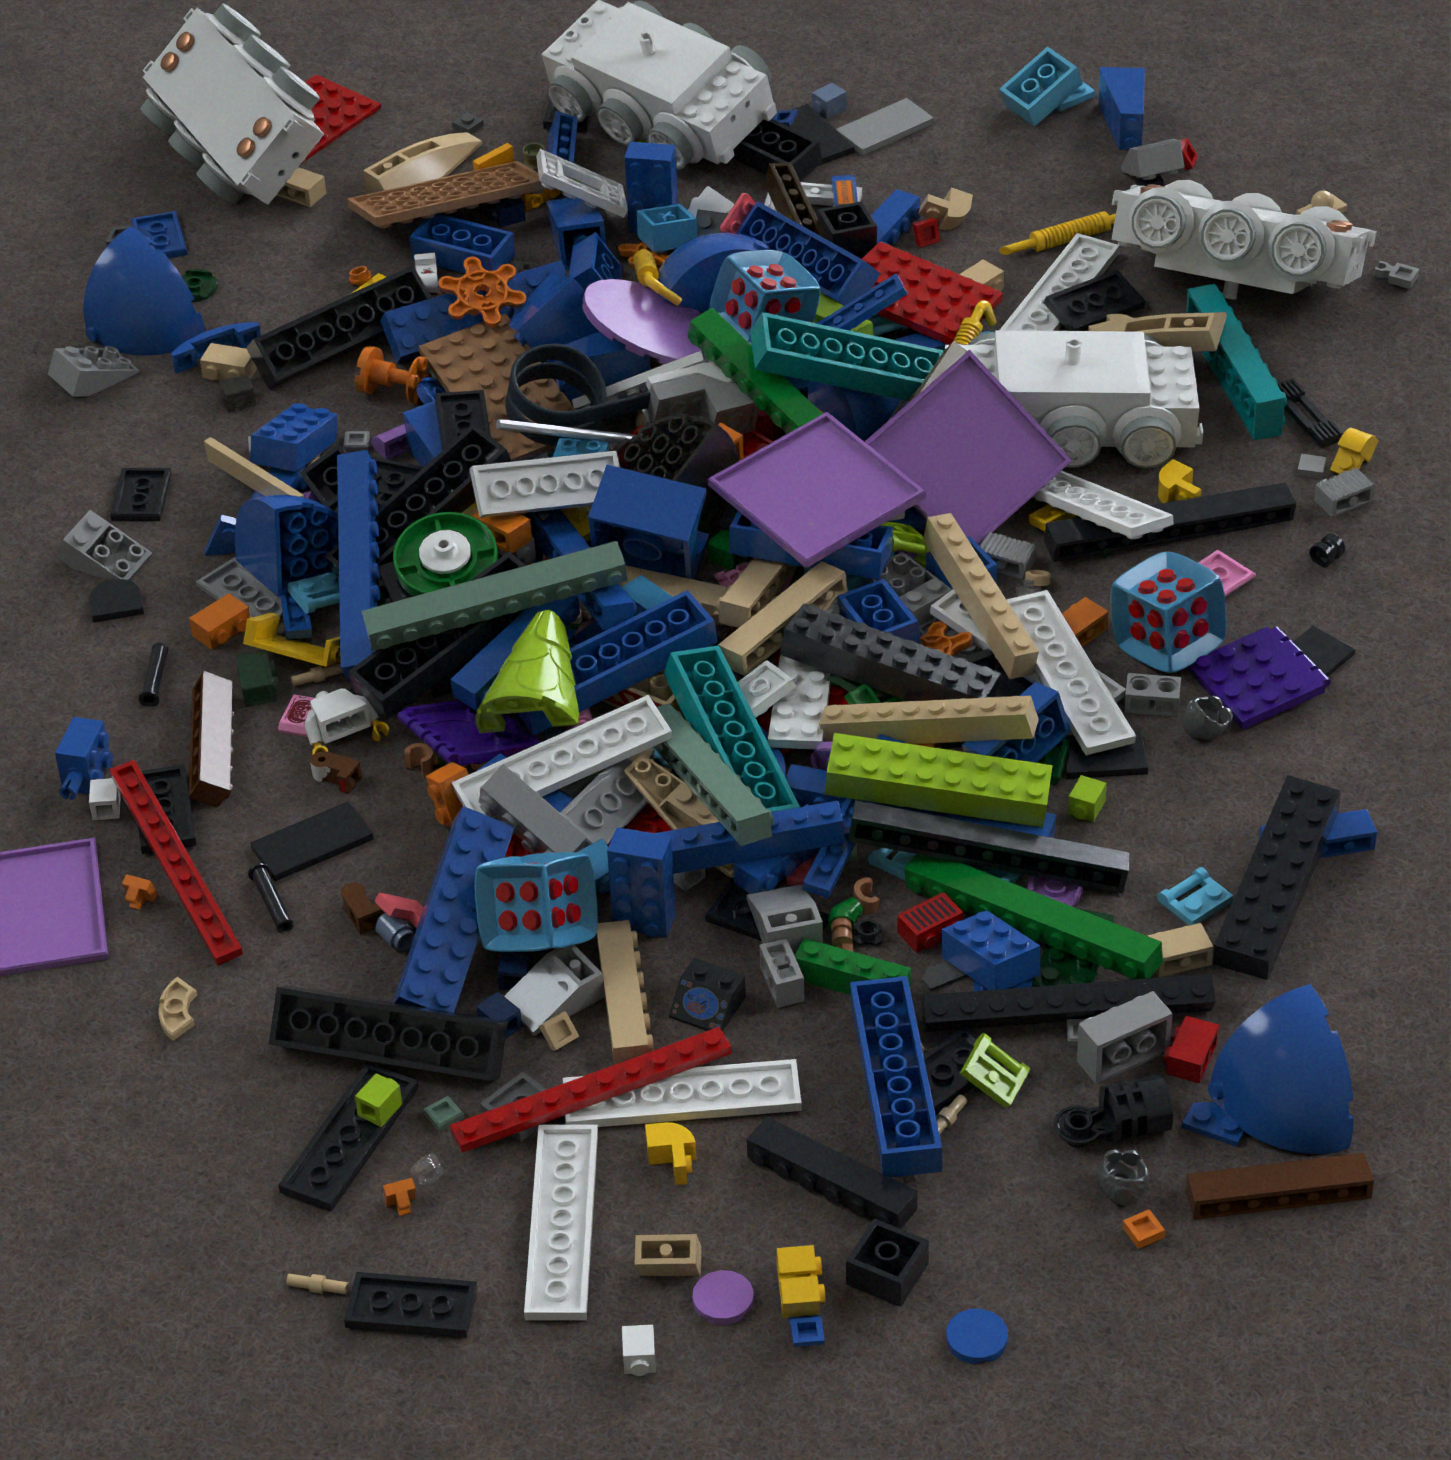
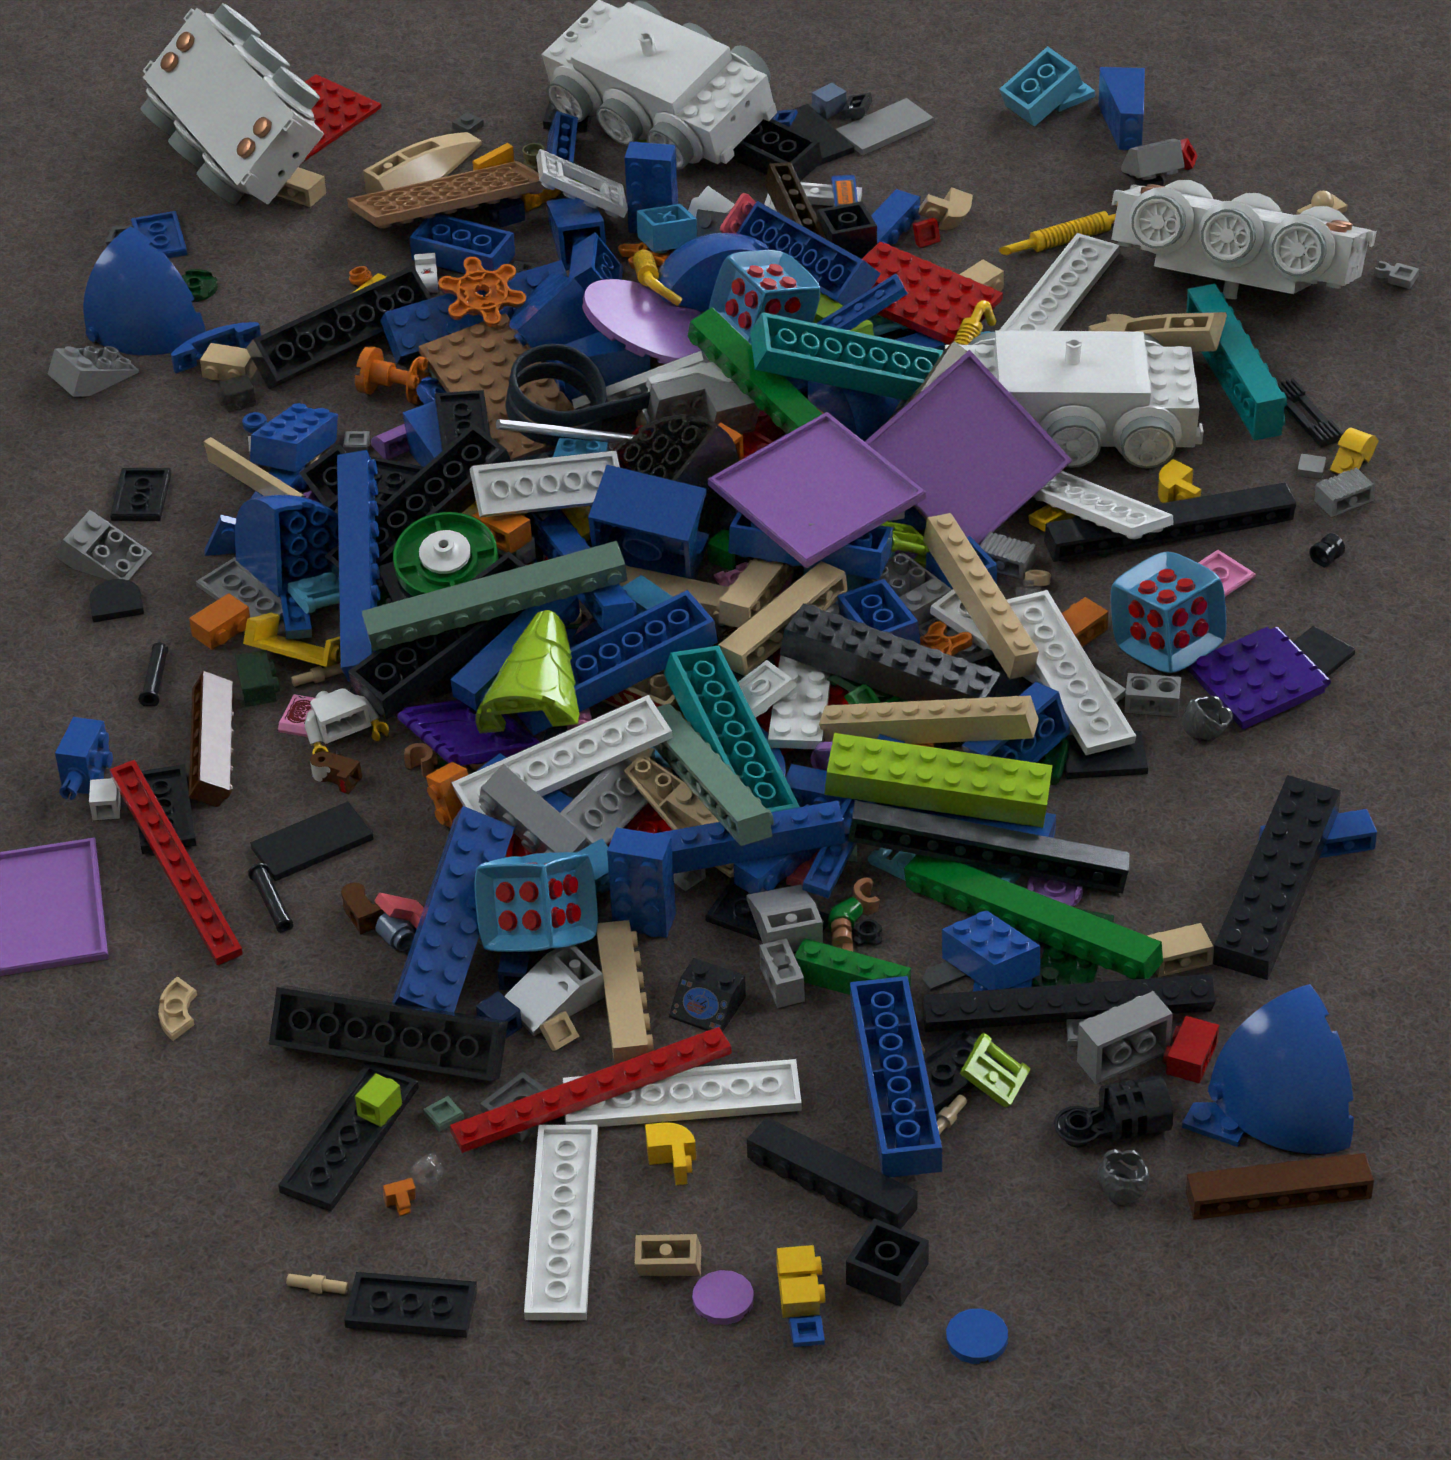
orange tile [122,874,158,910] -> none
white brick [622,1325,656,1376] -> none
red brick [897,892,963,953] -> none
black plate [1043,270,1146,331] -> none
lime brick [1068,775,1107,822] -> none
orange plate [1123,1209,1165,1249] -> none
medium azure plate [1157,867,1233,926] -> none
none -> blue tile [242,412,267,433]
none -> black plate [842,92,872,121]

